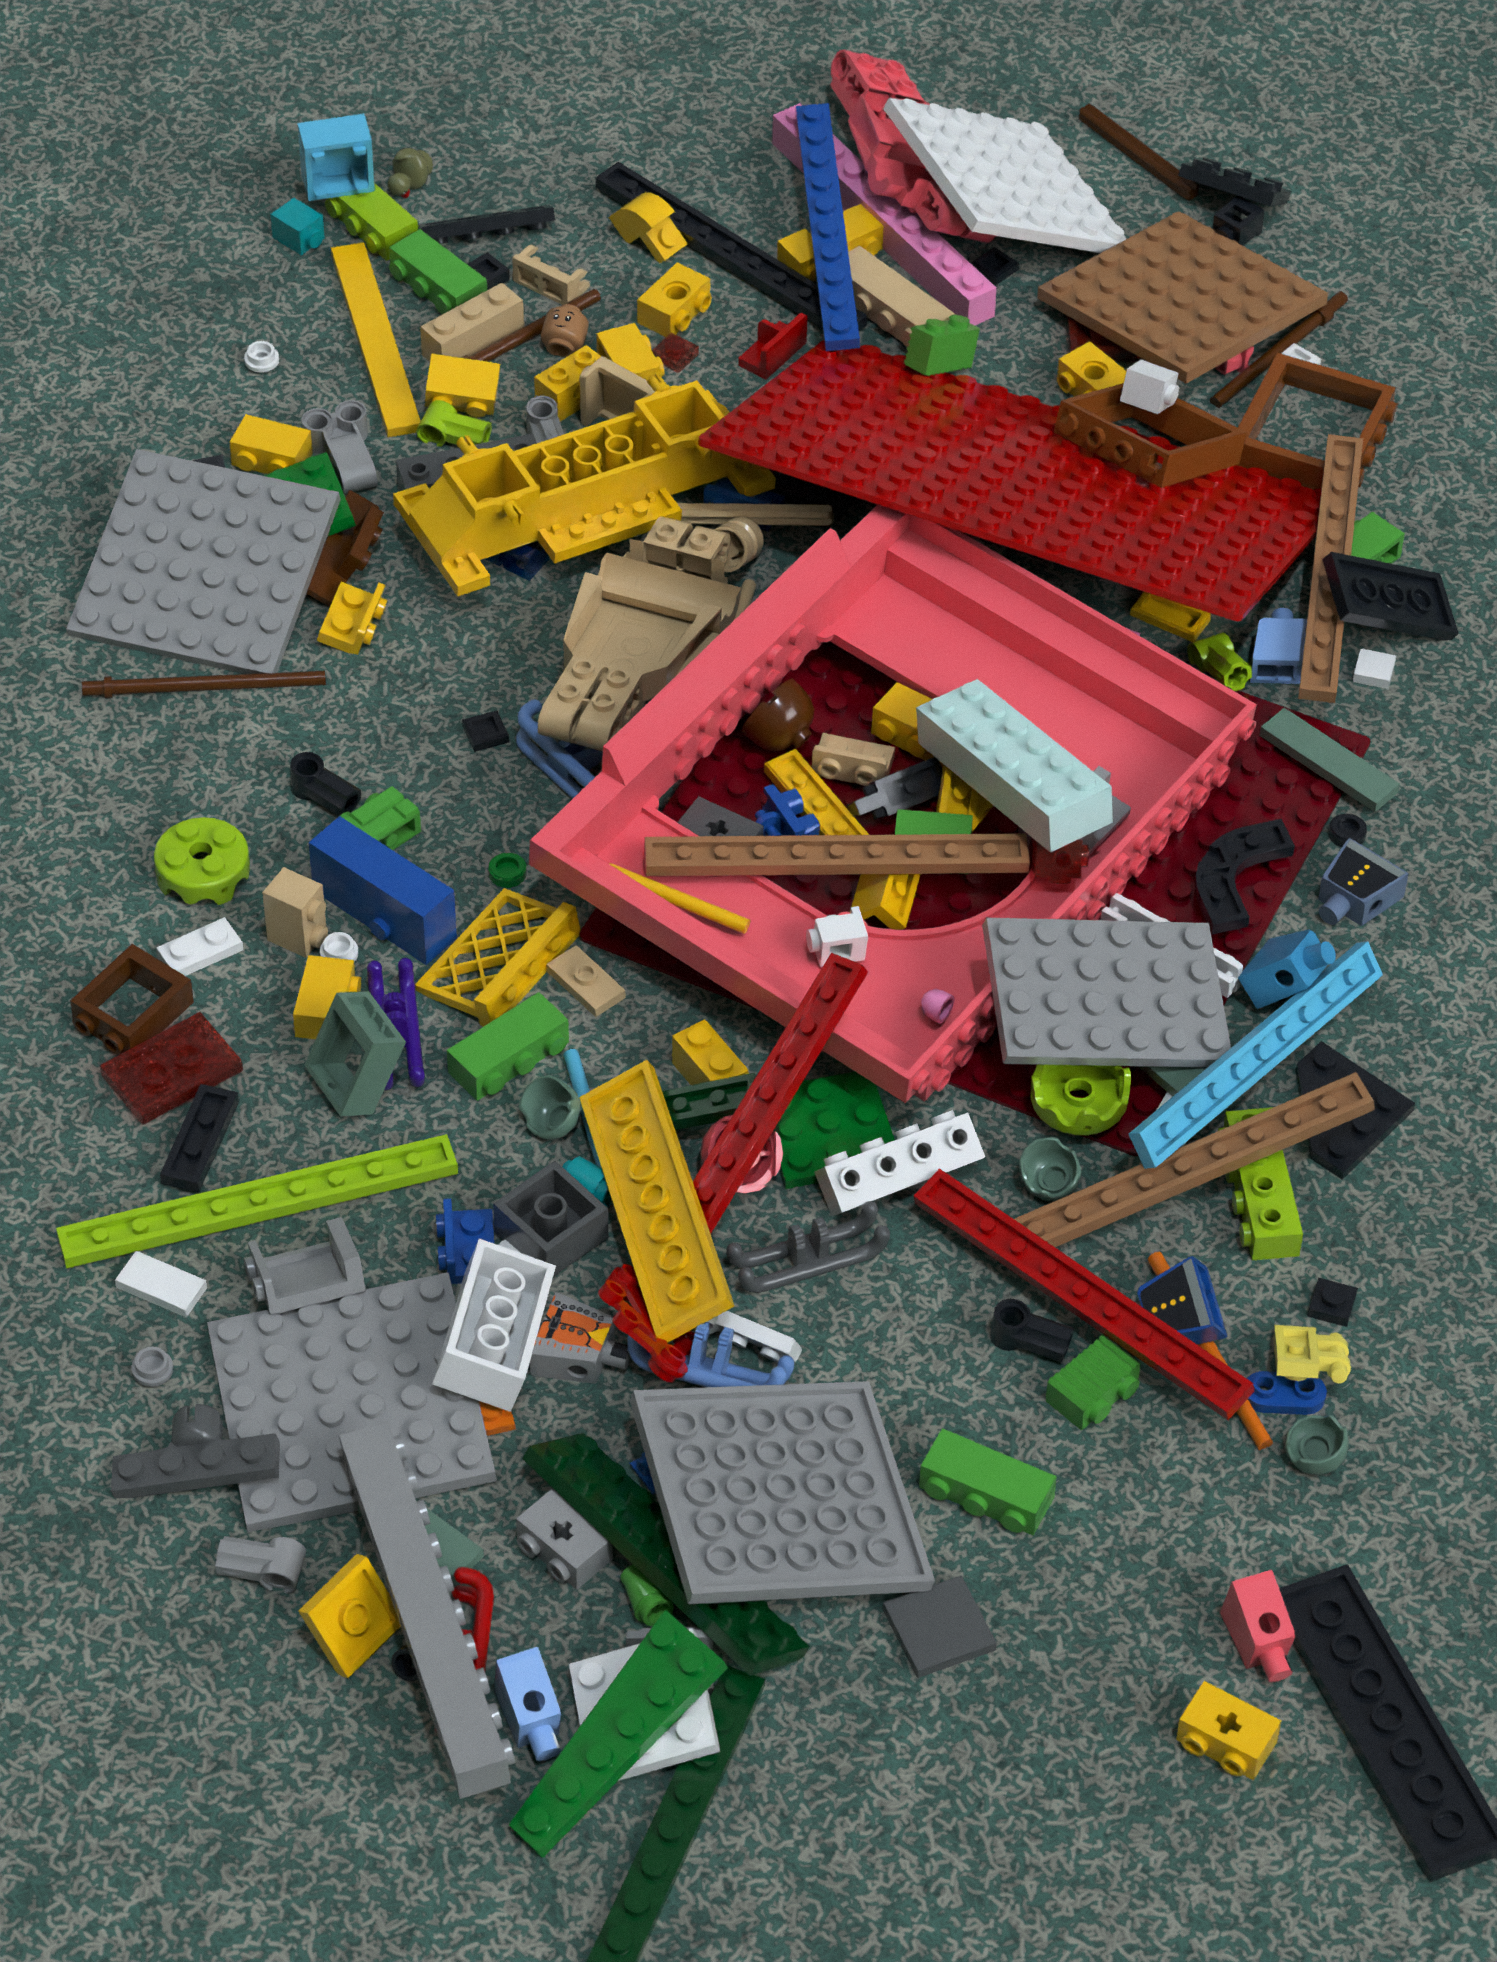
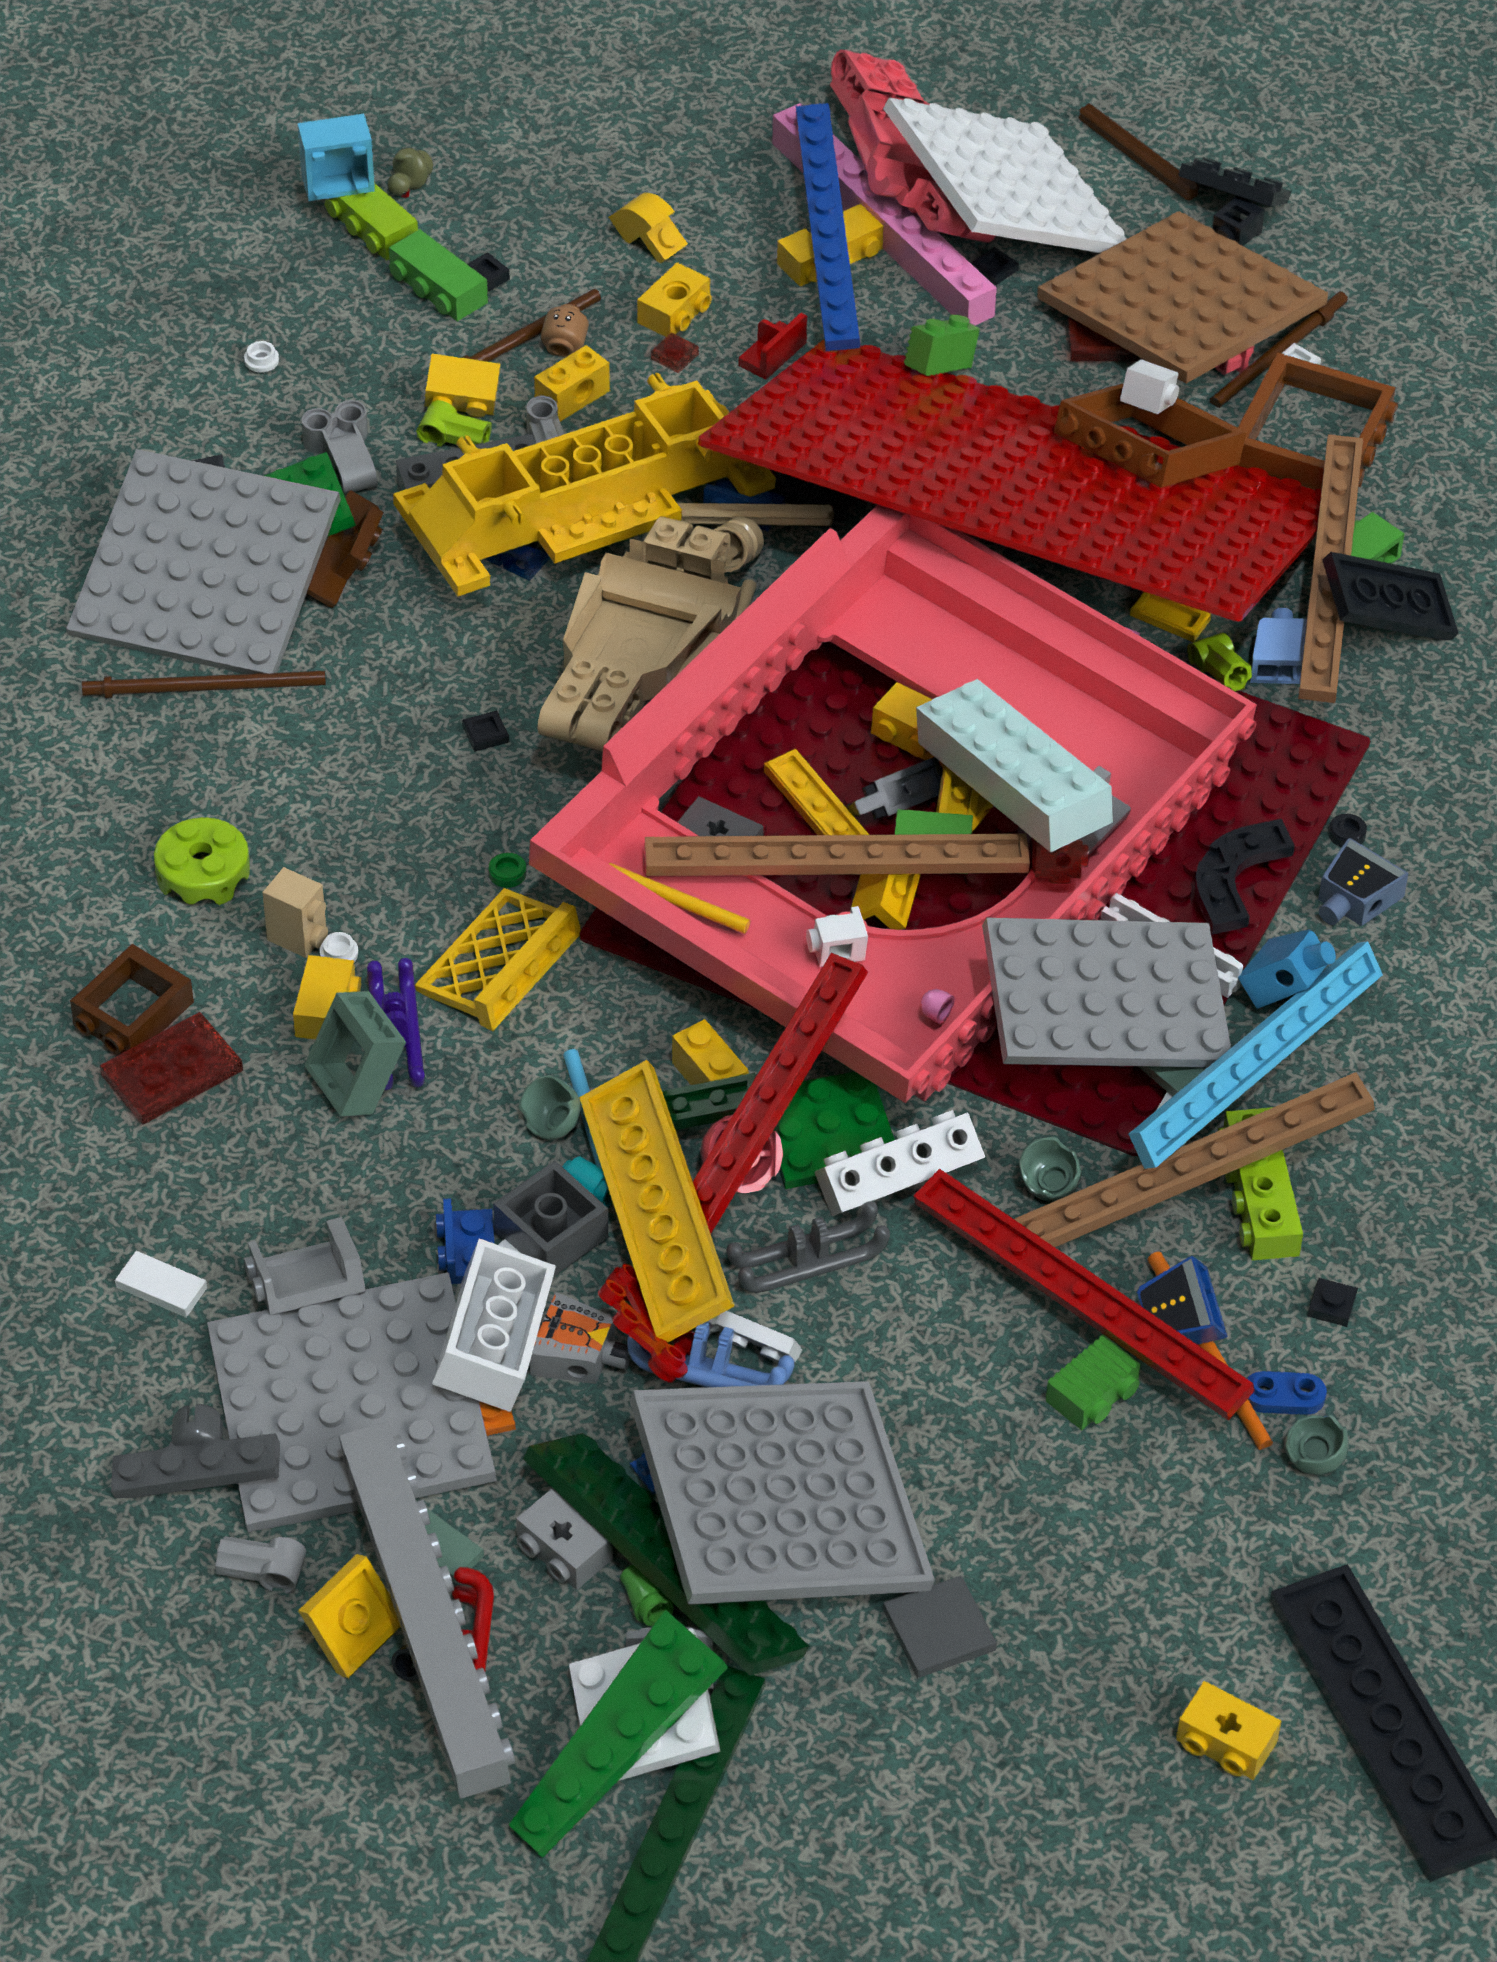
lime plate [56,1134,458,1269] -> none
light grey plate [131,1347,173,1387] -> none
white plate [156,917,243,976] -> none
black plate [160,1084,239,1193] -> none
yellow brick [229,414,313,474] -> none
teal brick [270,198,325,256] -> none
black piece [290,752,361,816] -> none
blue brick [309,816,457,965] -> none
yellow bracket [317,582,388,655] -> none
yellow tile [331,242,421,437] -> none
bright green brick [340,786,421,850] -> none
black plate [418,205,555,244] -> none
tan brick [420,283,524,362] -> none
bright green brick [447,992,569,1101] -> none
light blue torso [494,1646,561,1761] -> none
tan hinge [512,245,590,305] -> none
medium blue piece [516,699,603,799] -> none
tan plate [546,945,626,1017] -> none
tan panel [579,356,655,427] -> none
black plate [596,162,867,331] -> none
yellow brick [596,323,665,380] -> none
reddish brown cylinder [742,678,815,752] -> none
blue hips [755,784,820,836] -> none
tan bracket [812,733,895,786] -> none
tan brick [848,245,955,347] -> none
bright green brick [919,1428,1057,1536] -> none
black piece [990,1298,1074,1362] -> none
lime plate [1030,1064,1131,1135] -> none
yellow brick [1057,341,1126,397] -> none
coral torso [1220,1570,1295,1682] -> none
sand green tile [1260,708,1400,812] -> none
light yellow plate [1273,1325,1351,1383] -> none
black plate [1296,1041,1415,1180] -> none
white tile [1353,648,1396,689] -> none

